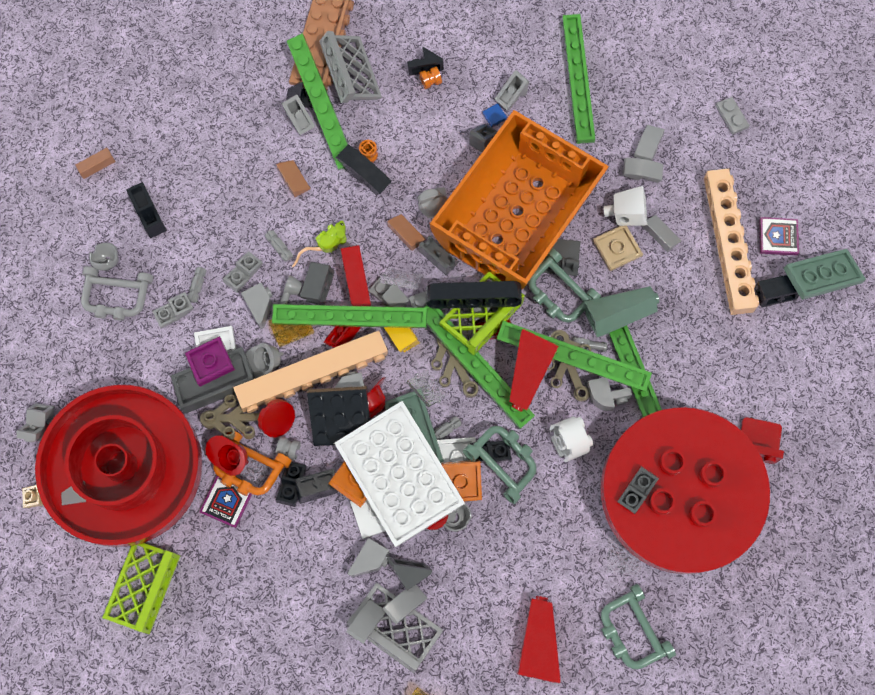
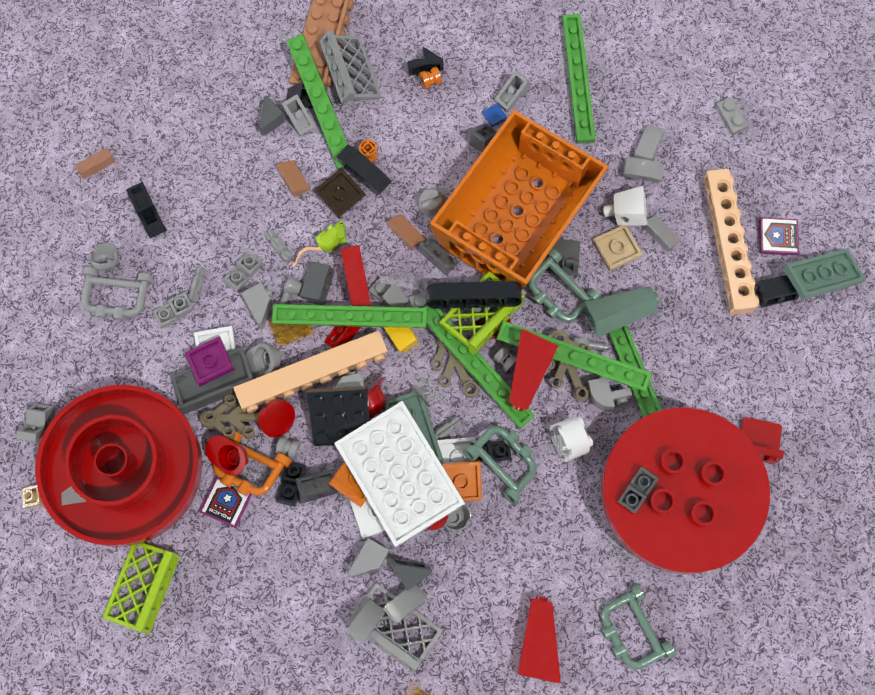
none -> dark grey slope [259,96,285,136]
none -> dark brown plate [314,168,366,218]
none -> light grey wheel [493,346,517,373]

